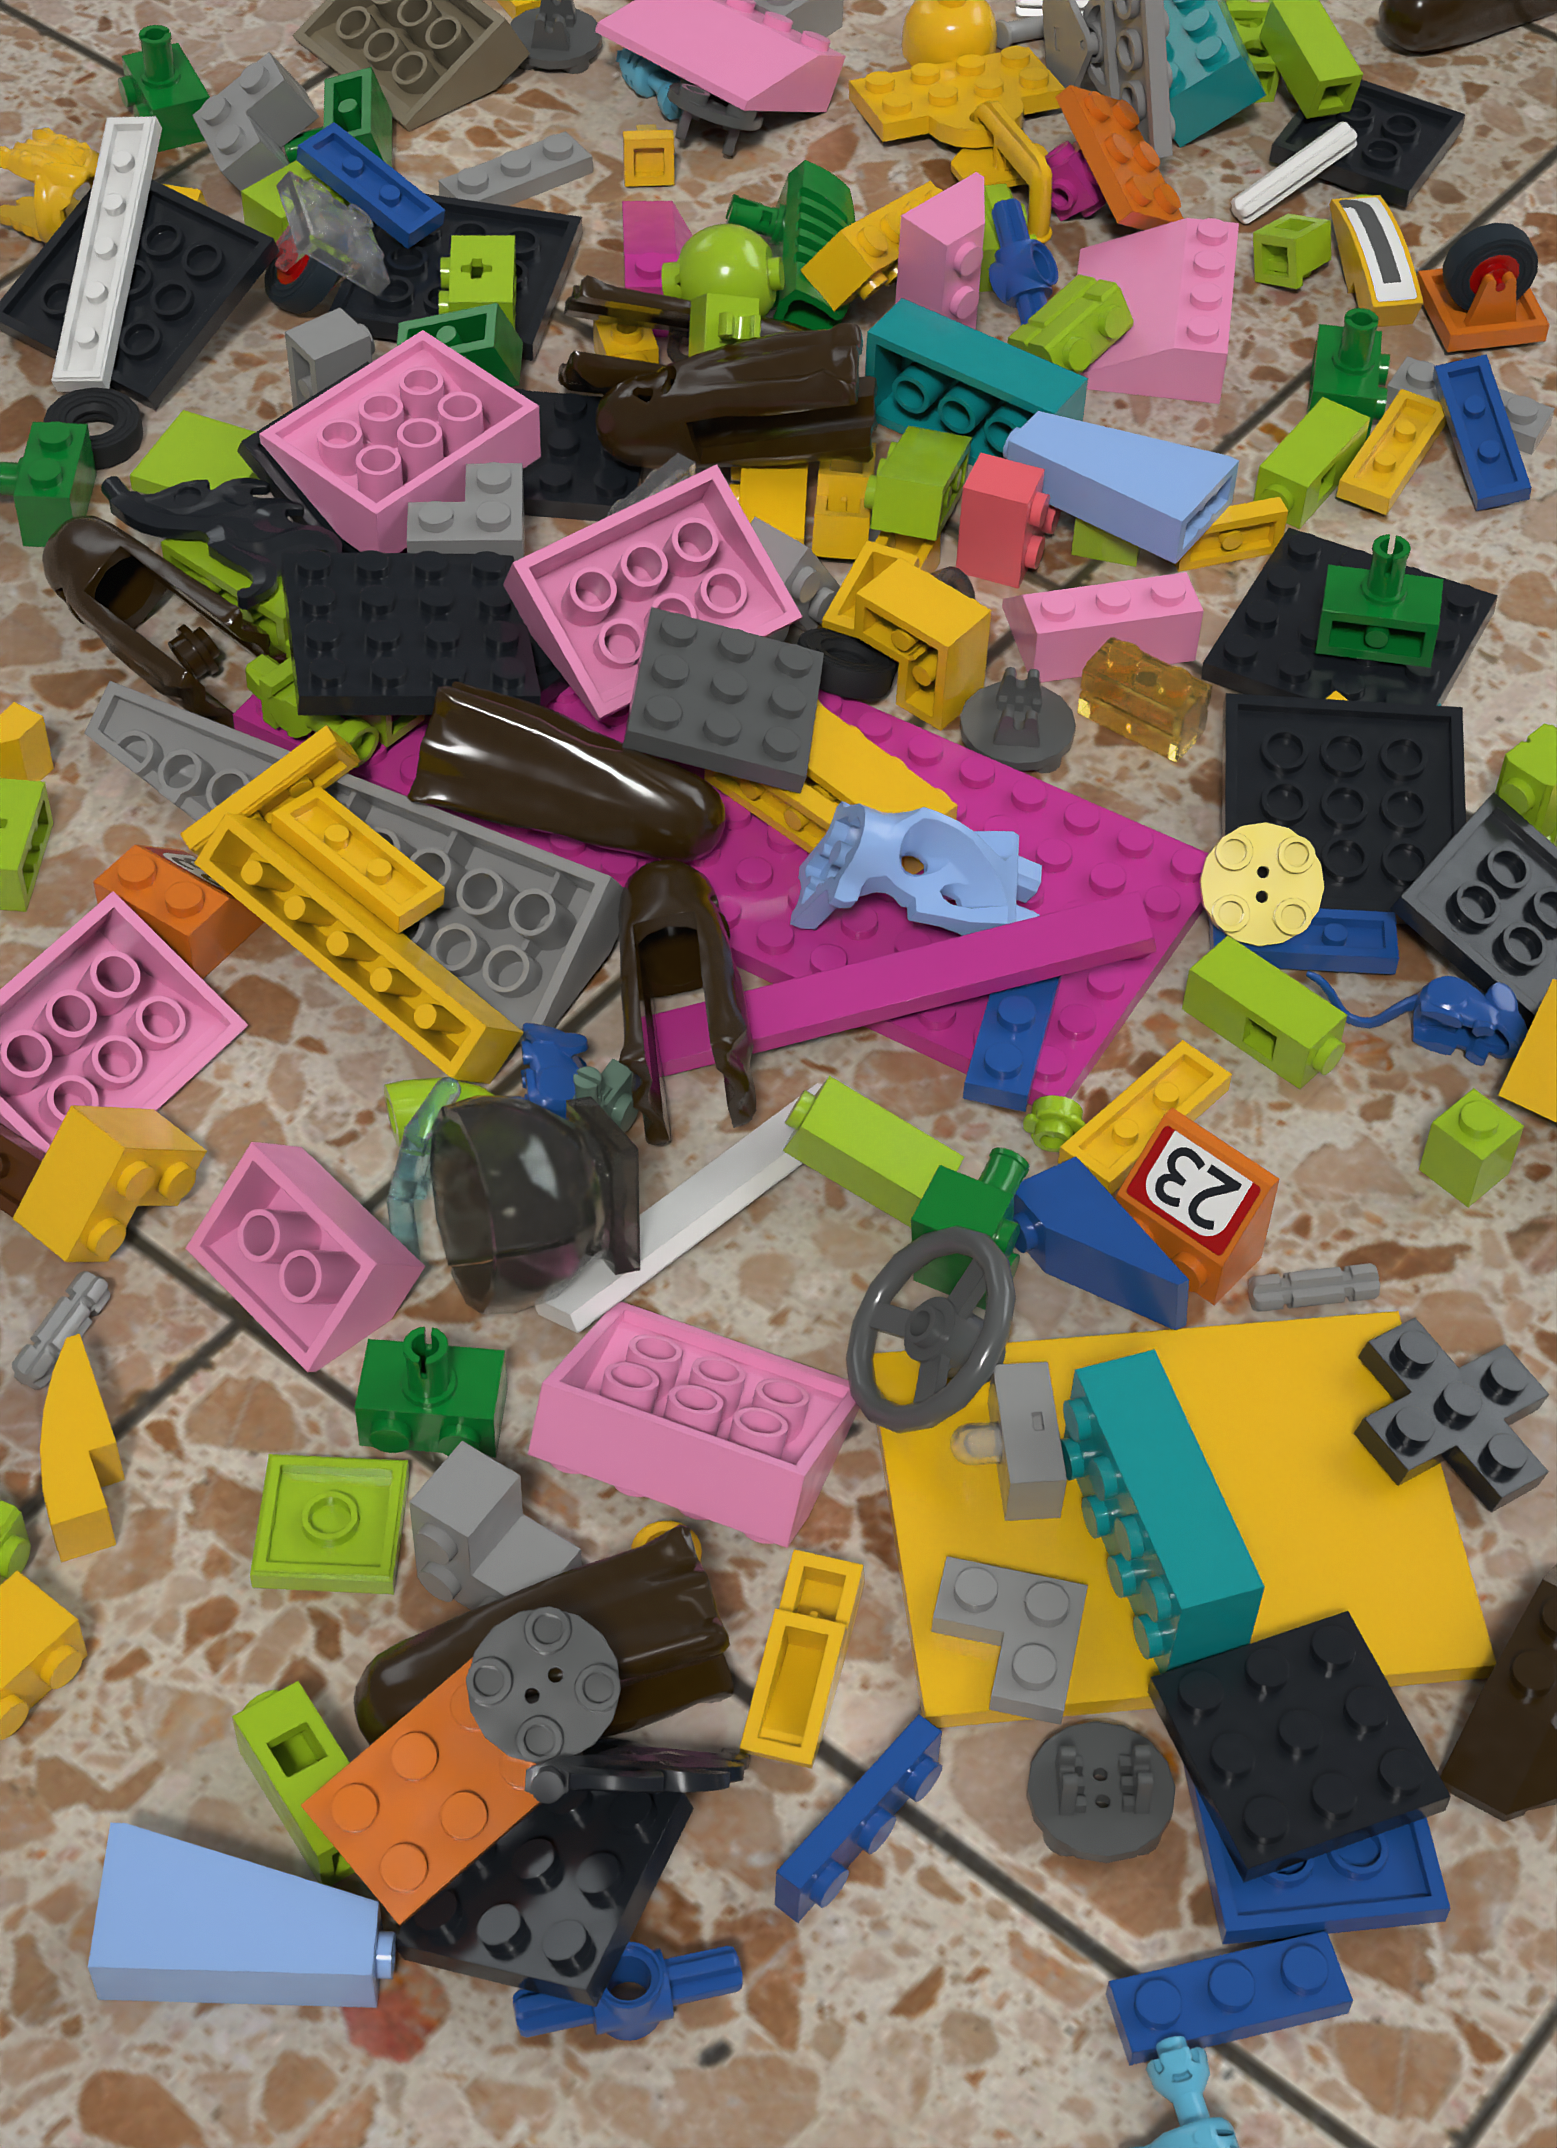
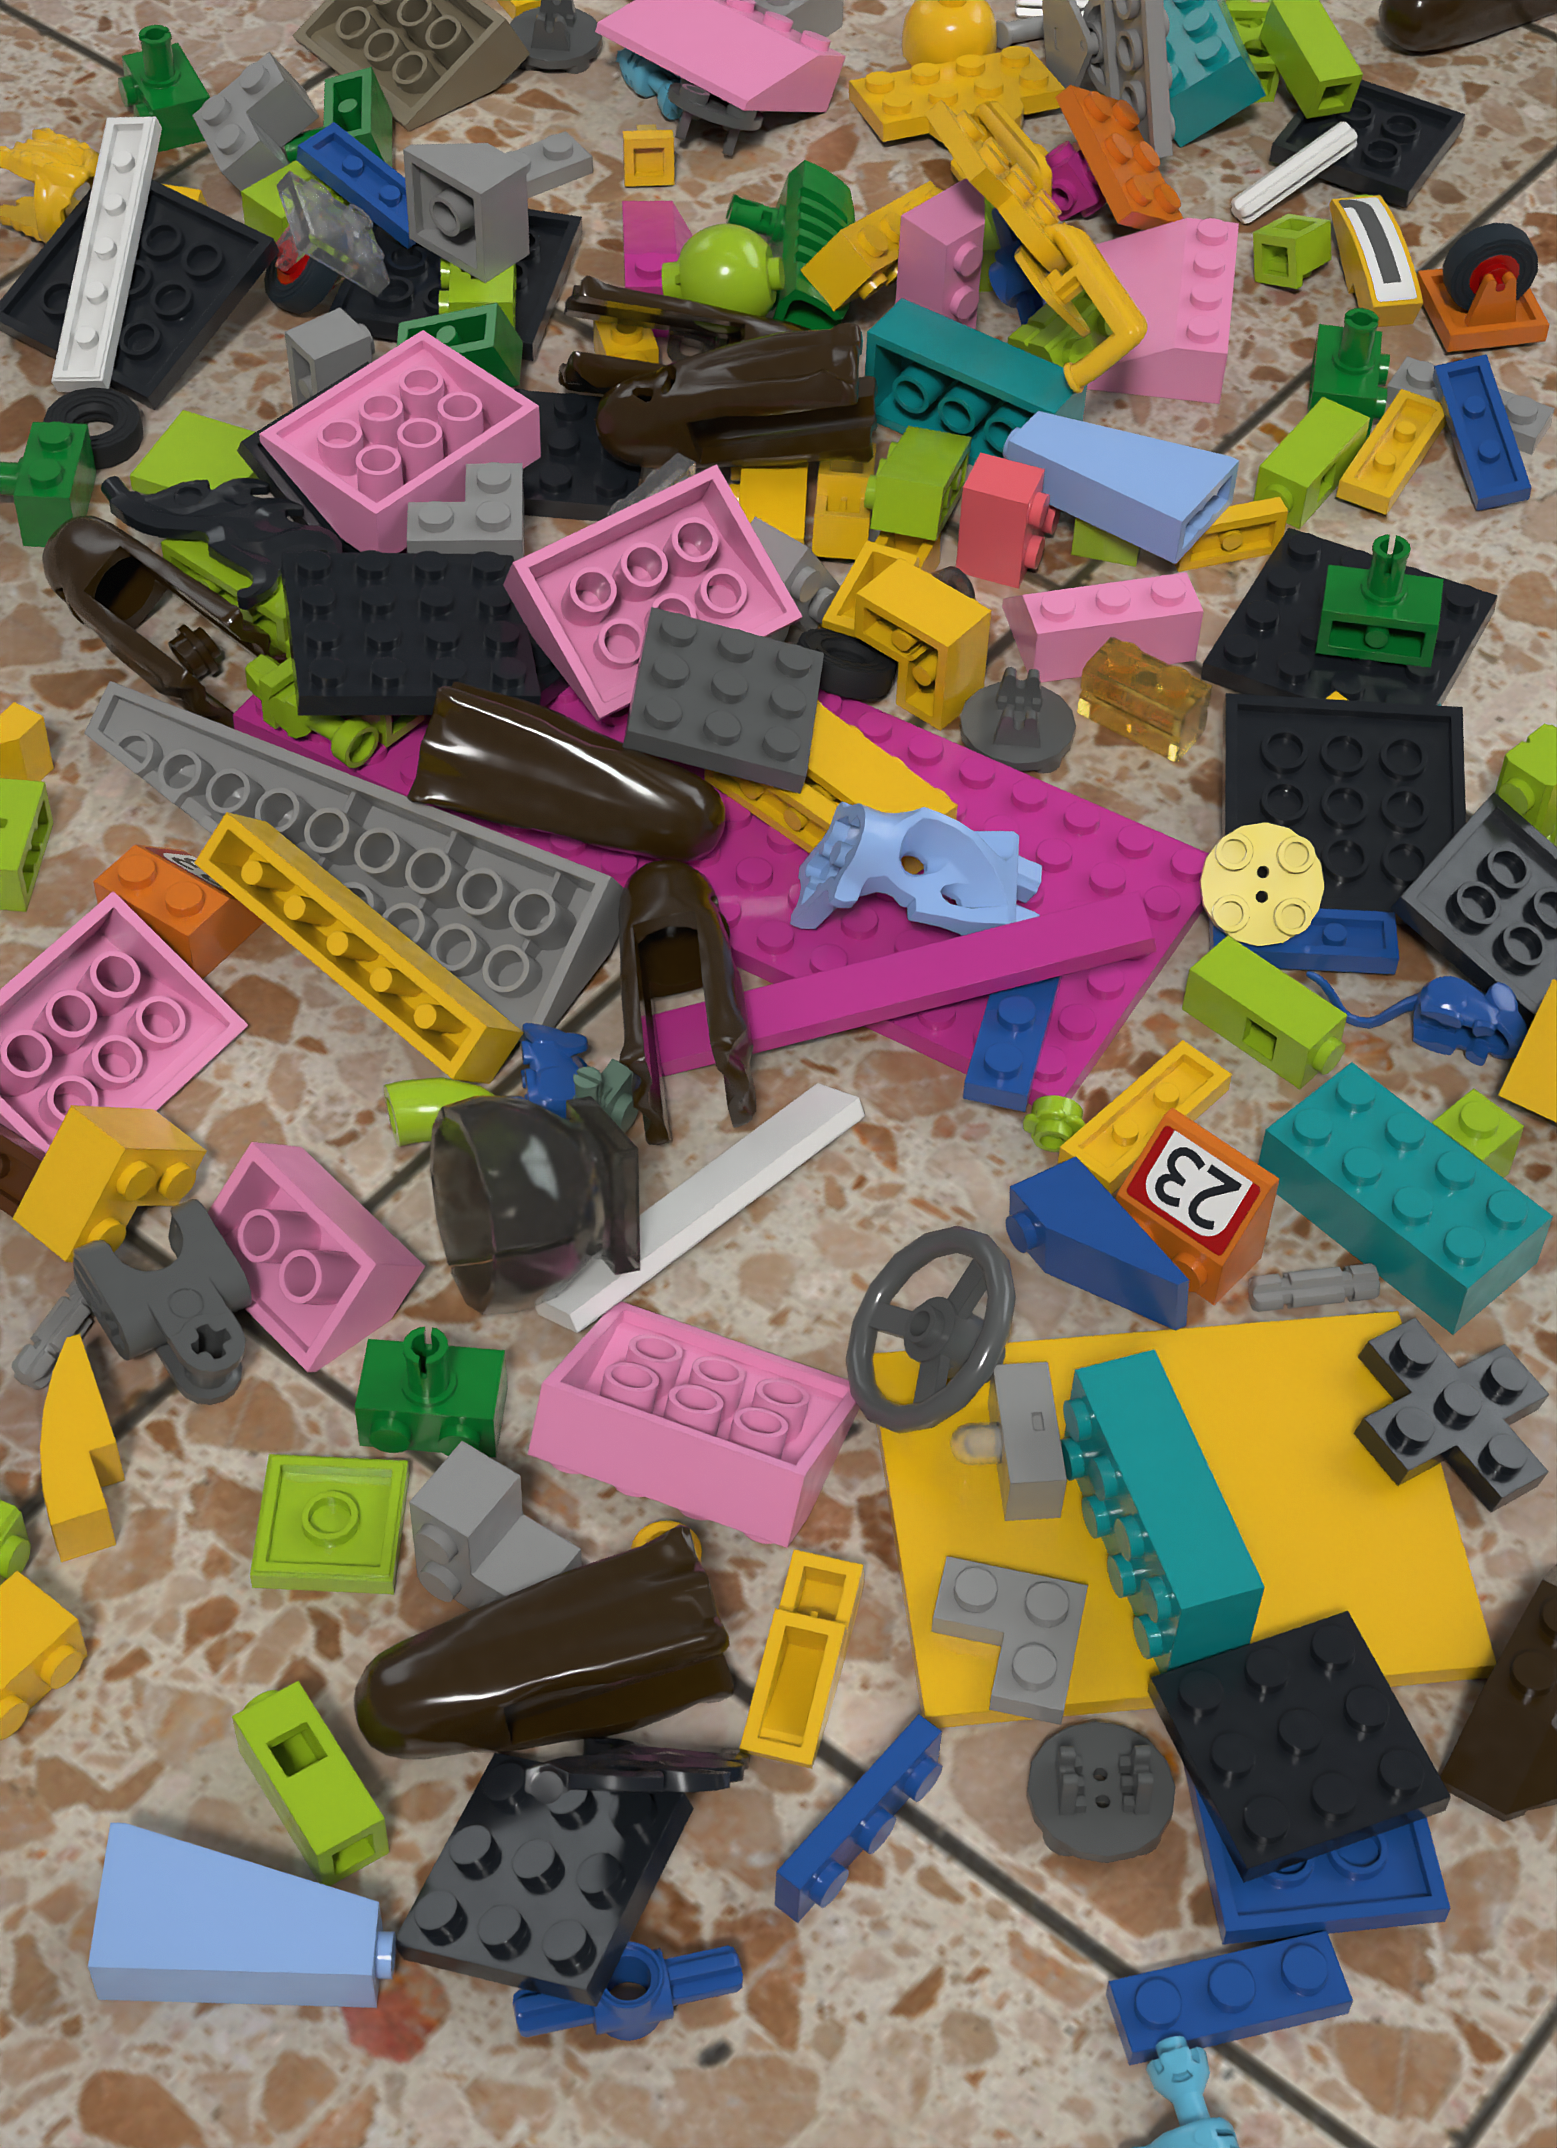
yellow tile [180,725,361,856] -> none
yellow plate [271,785,445,934] -> none
orange plate [300,1657,541,1926] -> none
clear light blue piece [387,1077,461,1260] -> none
dark grey plate [466,1607,621,1764] -> none
lime brick [688,293,761,357] -> none
lime brick [783,1076,964,1228] -> none
green brick [911,1147,1030,1310] -> none
none -> dark grey piece [73,1199,252,1405]
none -> light grey slope [403,143,530,283]
none -> yellow plate [925,100,1148,394]
none -> teal brick [1258,1062,1553,1335]

